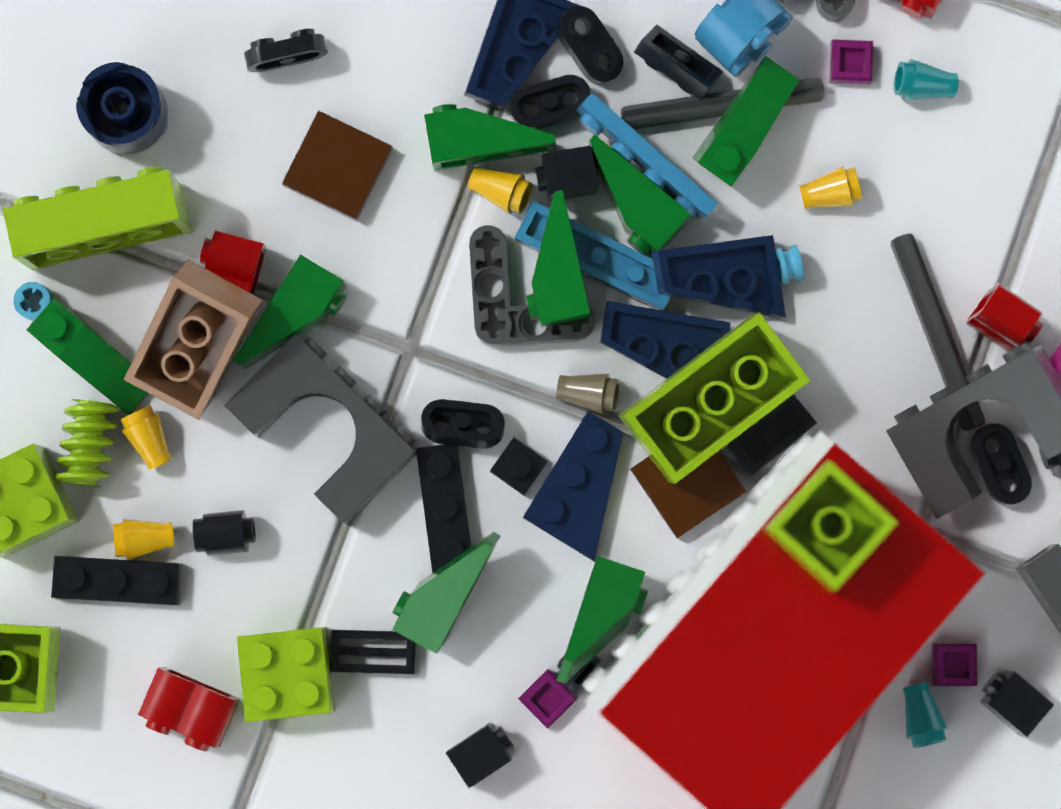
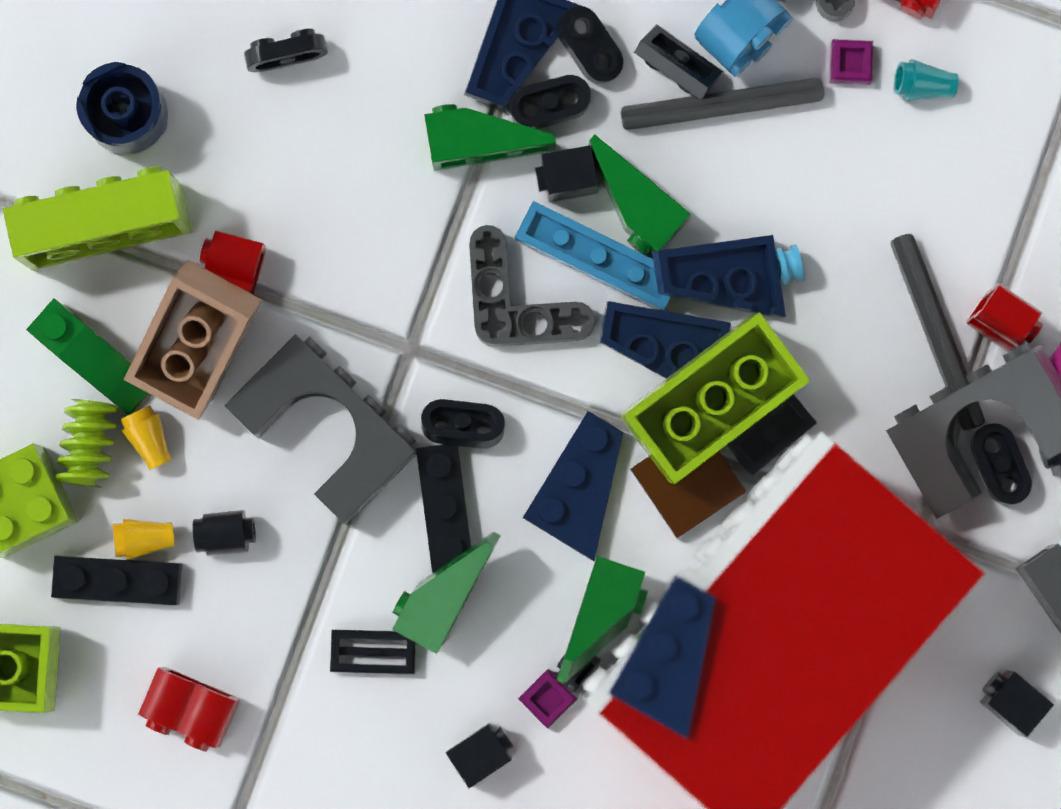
medium azure bush [13,282,54,321] -> none
green slope [233,254,347,369] -> none
lime brick [237,627,335,722] -> none
reddish brown tile [282,110,393,221] -> none
yellow cone [468,166,533,214] -> none
black plate [490,437,548,496] -> none
green slope [526,190,591,327] -> none
dark tan cone [556,373,620,415] -> none
dark azure plate [576,93,718,219] -> none
green slope [692,56,799,187] -> none
lime brick [763,460,898,591] -> none
yellow cone [799,166,863,209] -> none
teal cone [903,683,948,748] -> none
magenta tile [932,644,977,686] -> none
none -> dark blue wing [608,575,715,739]

